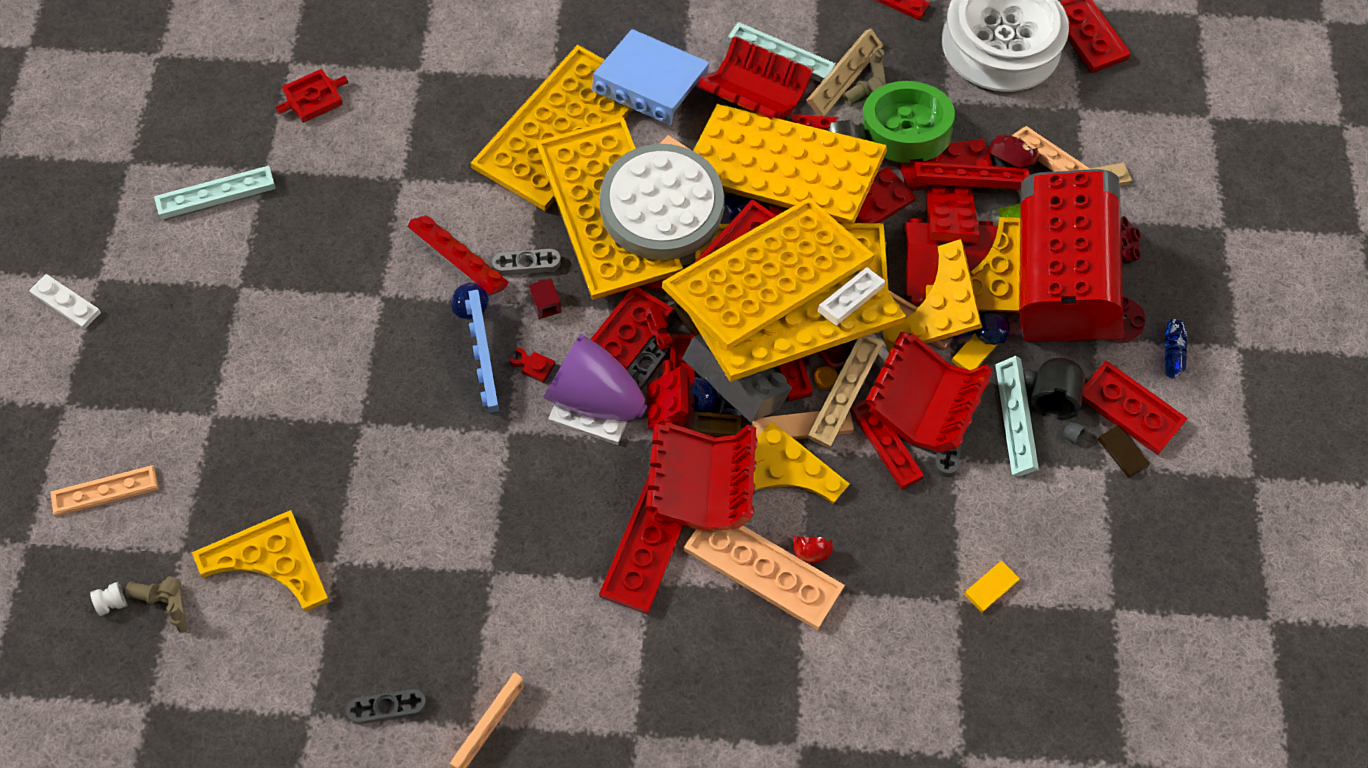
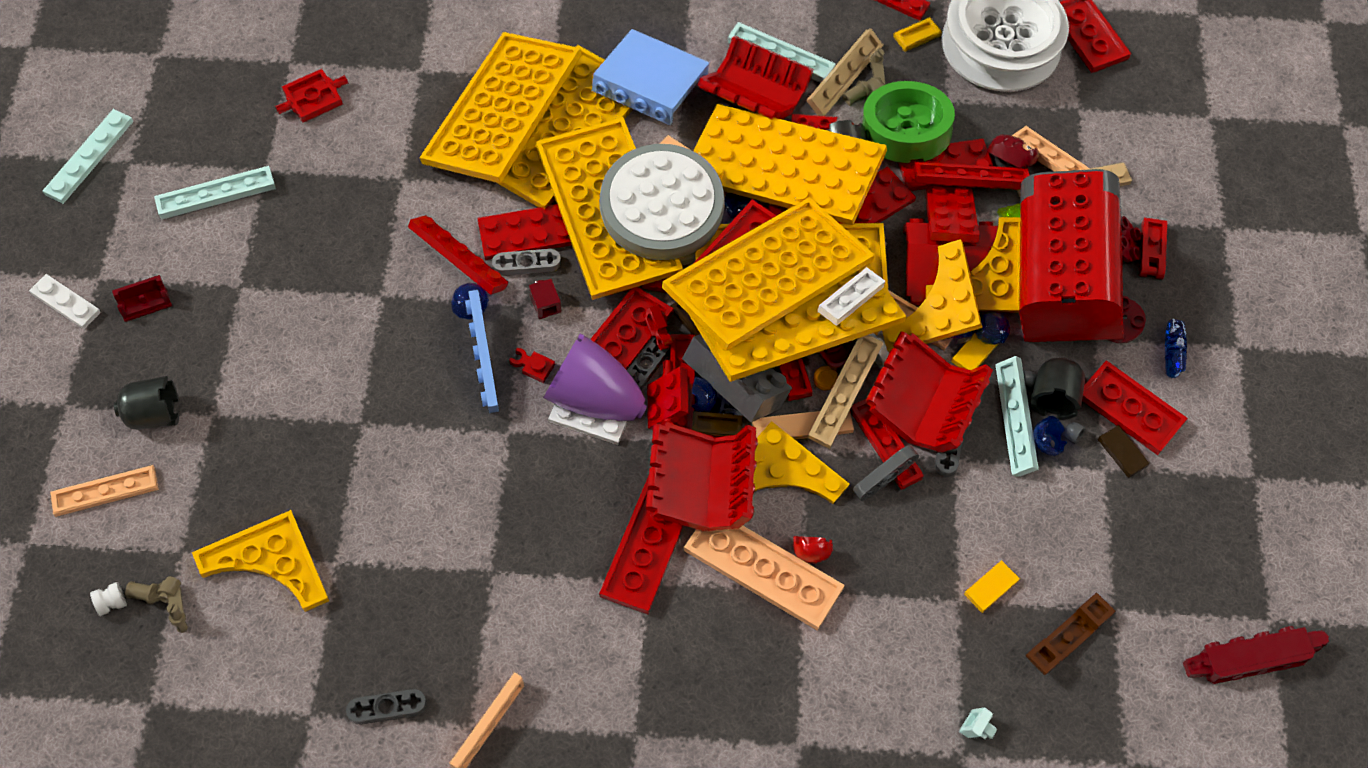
none -> light aqua plate [43,109,134,204]
none -> dark red hinge [112,275,172,322]
none -> pearl dark grey cylinder [114,376,179,430]
none -> yellow plate [420,32,582,183]
none -> red plate [477,204,572,260]
none -> dark grey beam [853,445,919,501]
none -> yellow tile [893,18,942,51]
none -> light aqua tile [959,708,997,739]
none -> reddish brown slope [1026,592,1116,676]
none -> clear blue hair [1033,415,1067,456]
none -> red plate [1139,217,1167,280]
none -> dark red hinge [1183,626,1329,684]

